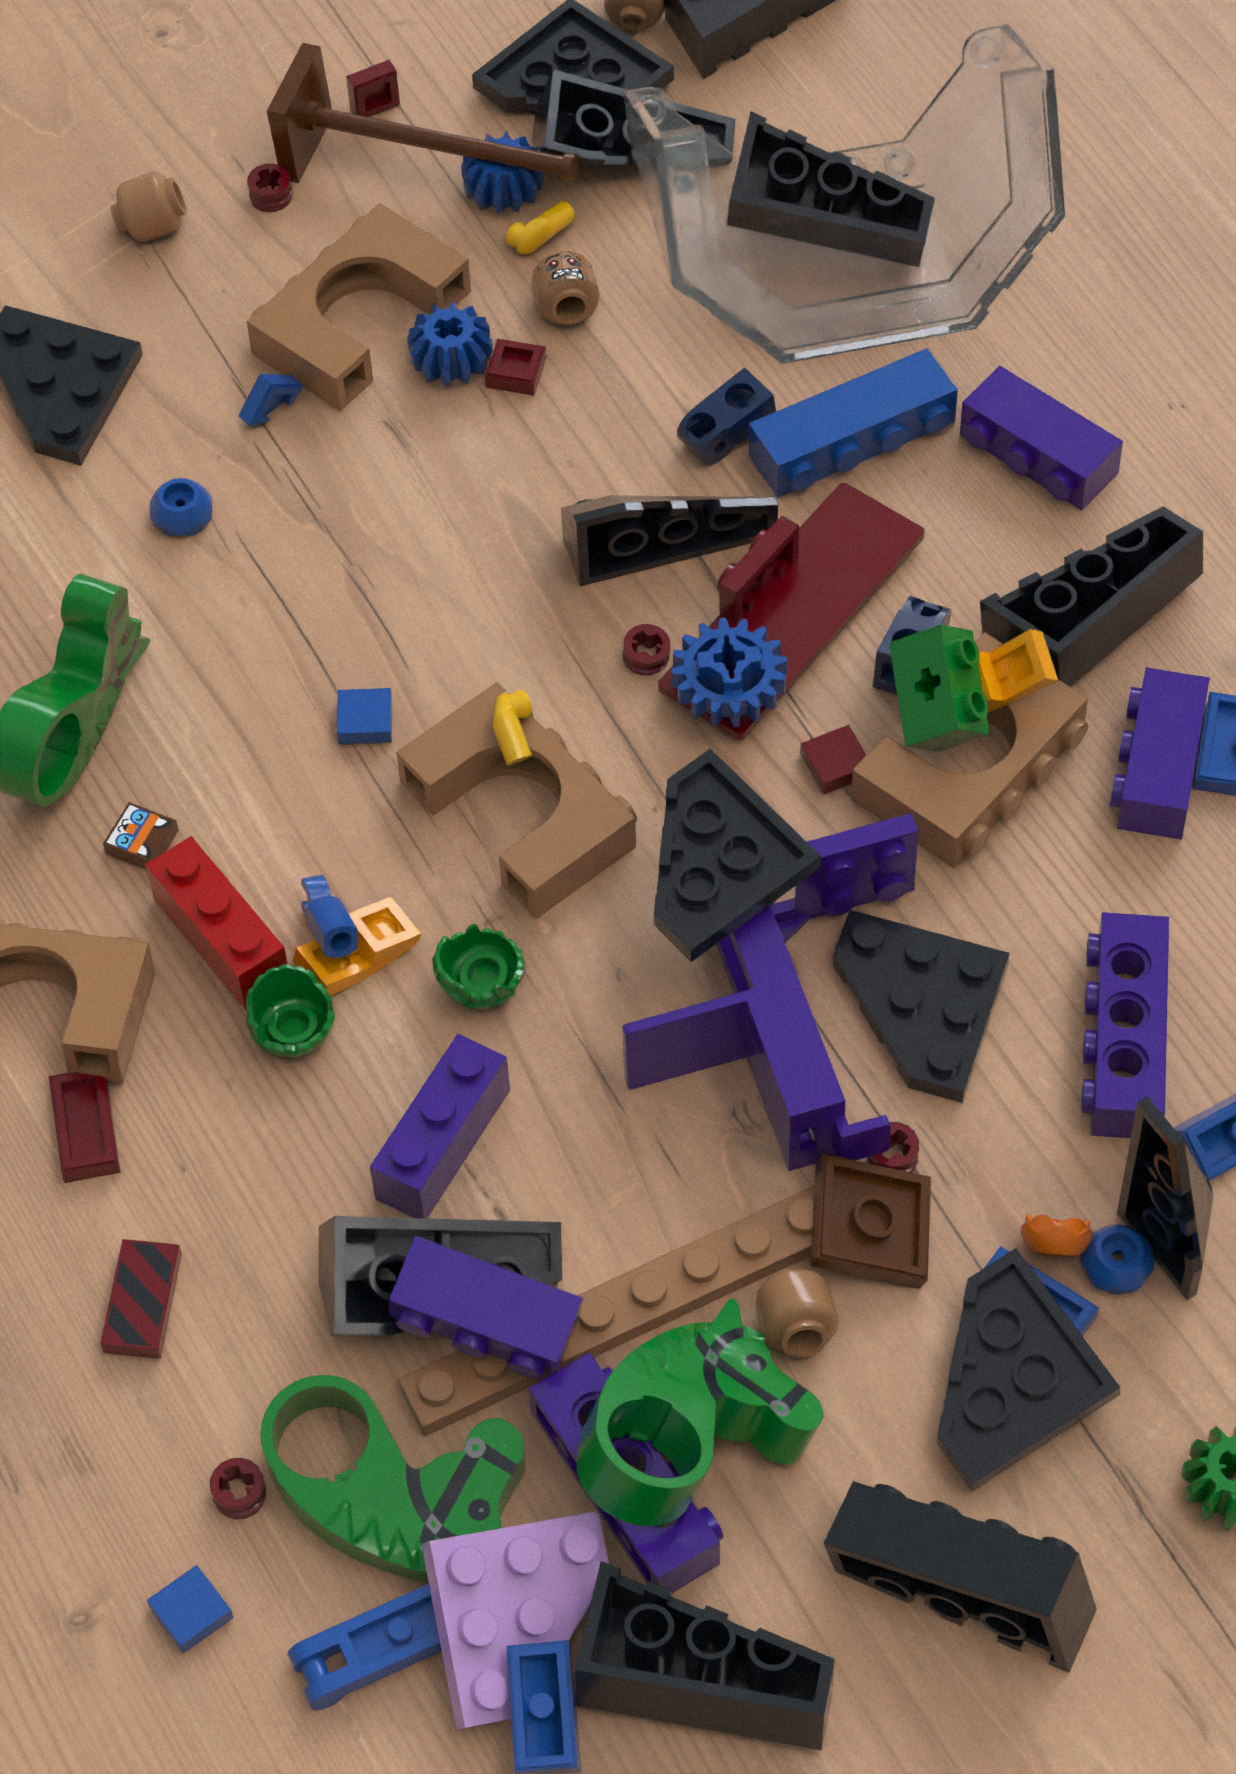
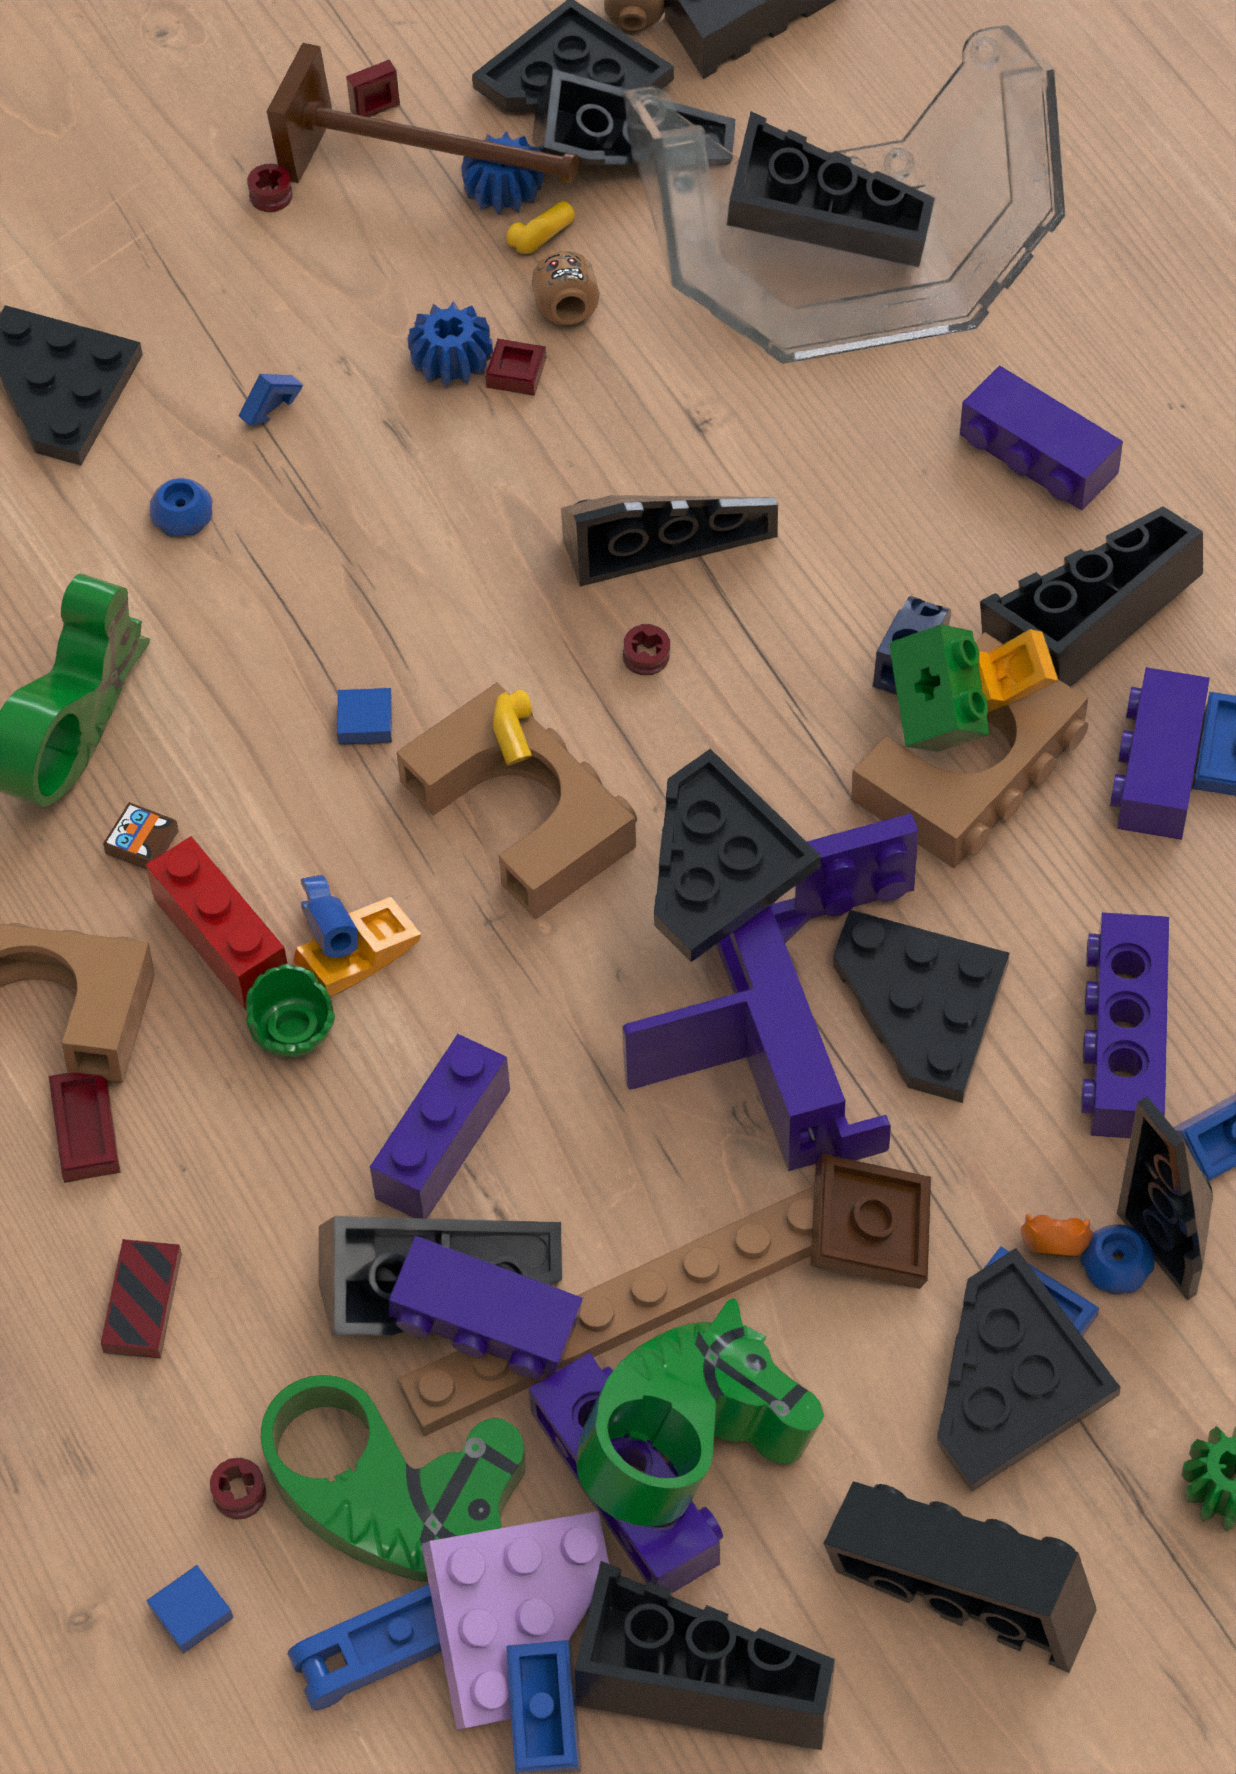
medium nougat head [111,171,187,243] -> none
medium nougat arch [246,203,471,411] -> none
green hair [432,924,525,1010] -> none
dark red bracket [658,483,925,740] -> none
blue gear [671,618,787,727] -> none
dark blue leg [677,367,776,465] -> none
blue brick [748,348,958,498] -> none
medium nougat head [756,1268,838,1357] -> none
dark red tile [800,725,866,794] -> none
dark red bush [867,1122,919,1173] -> none

